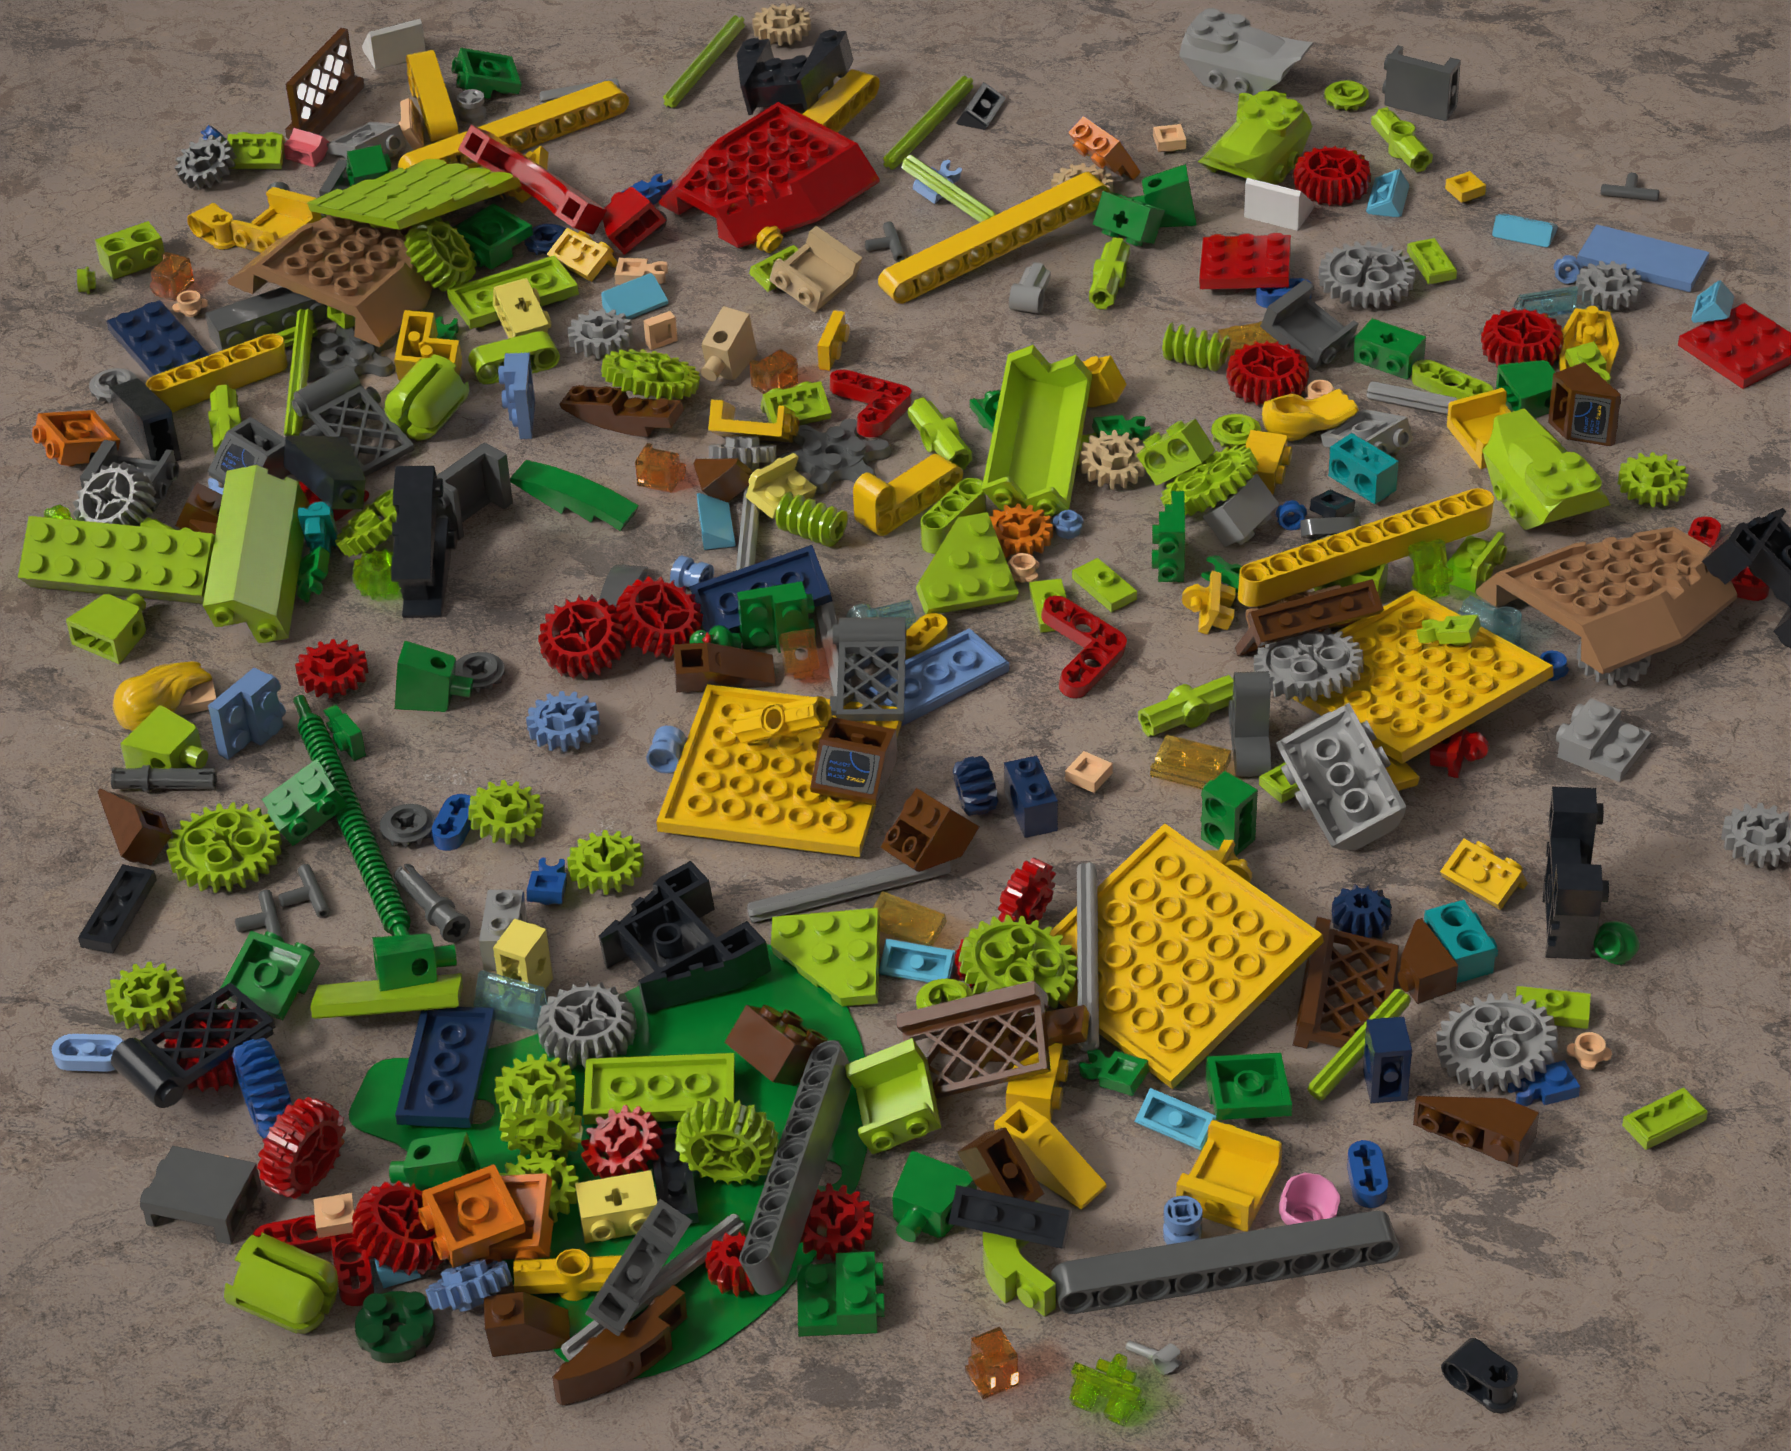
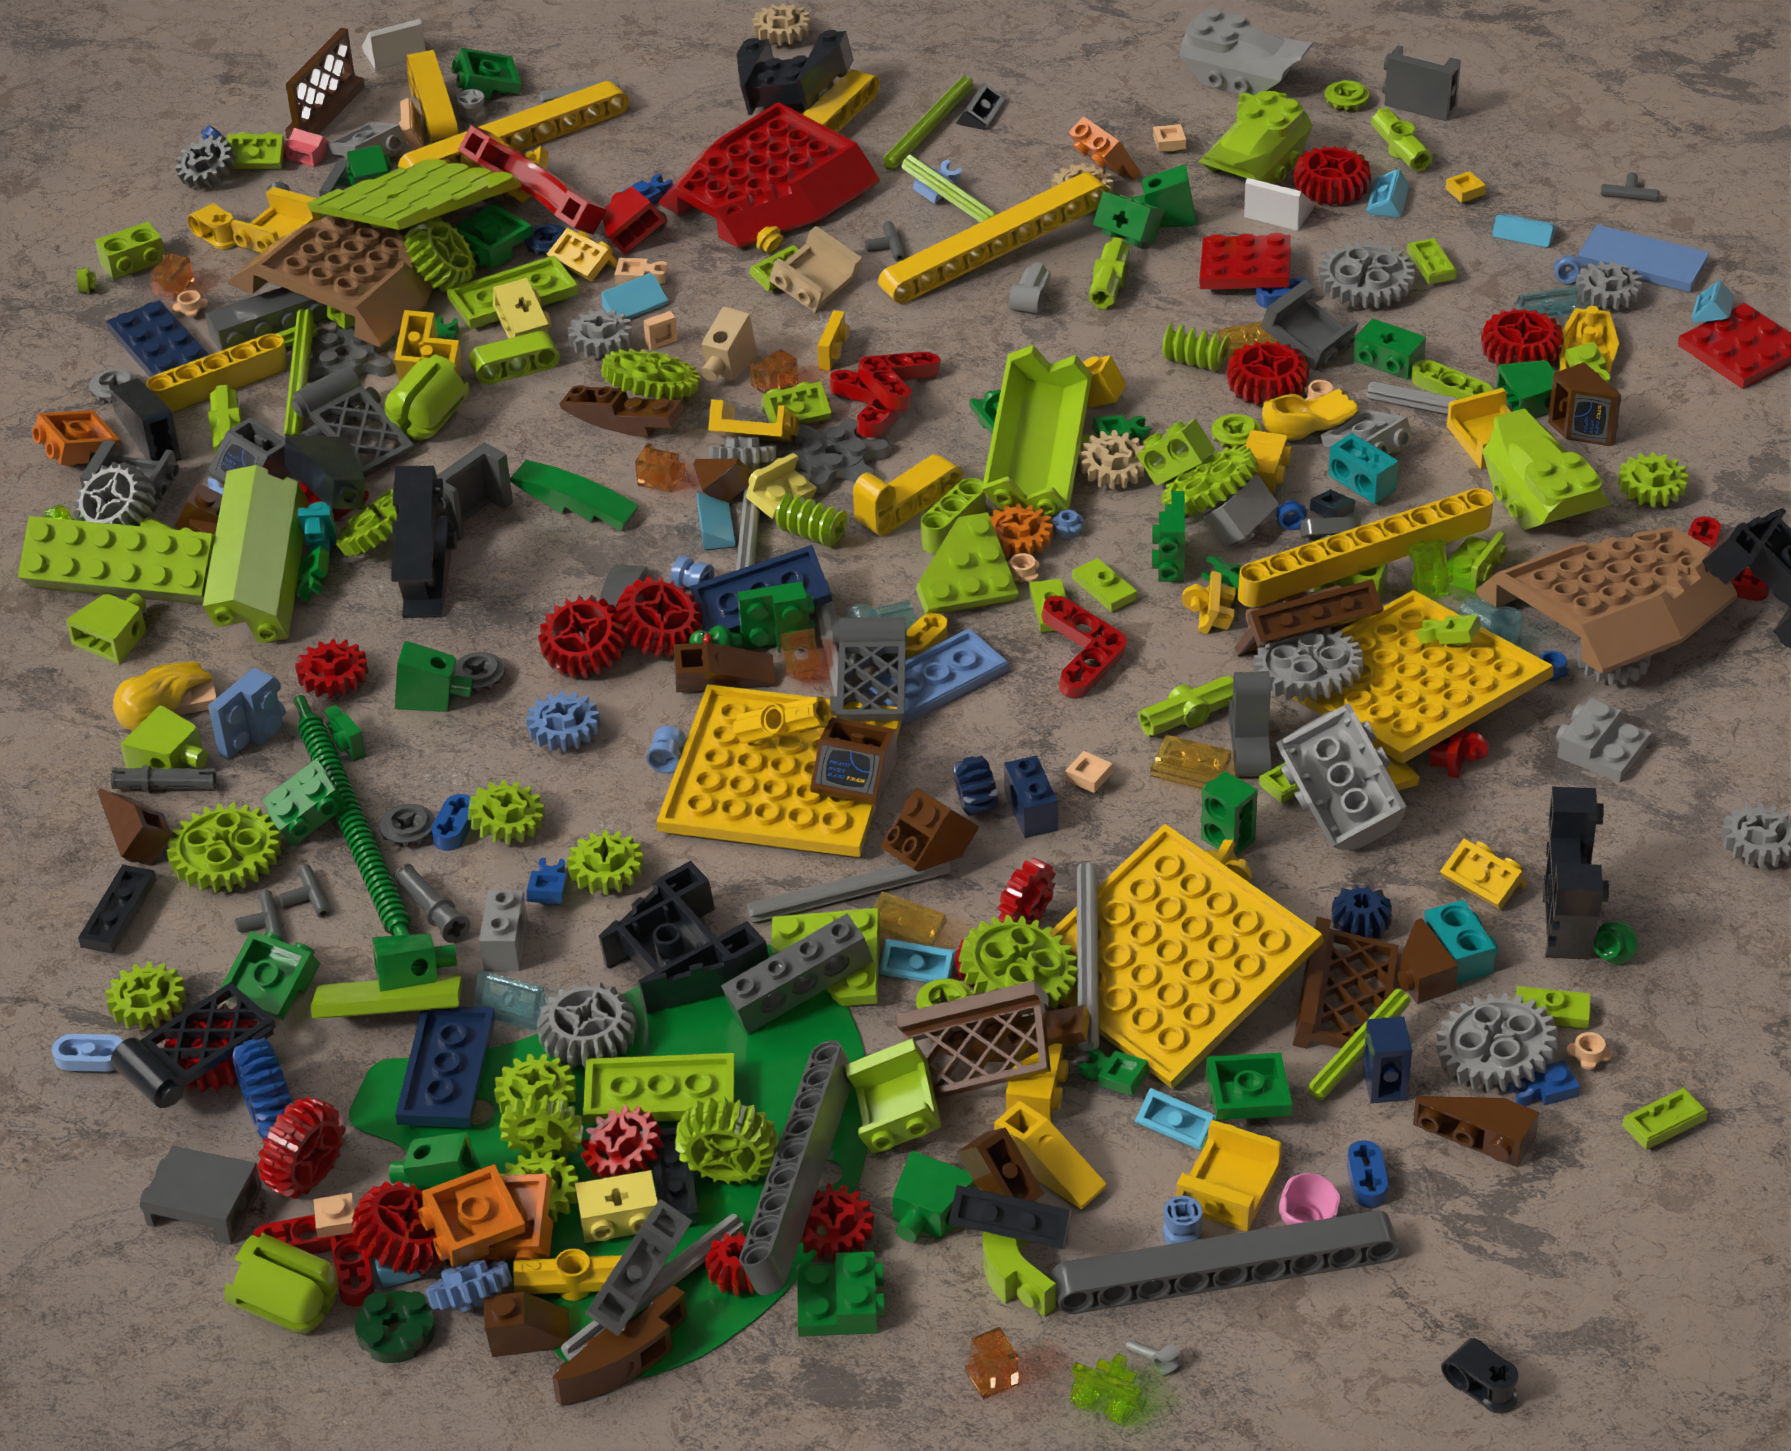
clear neon green gear [352,548,400,600] -> none
light yellow brick [493,919,553,1008] -> none
medium blue plate [498,353,536,439] -> none
lime axle [663,15,745,108] -> none
reddish brown slope [725,1005,828,1086] -> none
lime piece [908,397,973,470] -> none
none -> dark grey brick [721,913,873,1034]
none -> red beam [857,352,941,410]

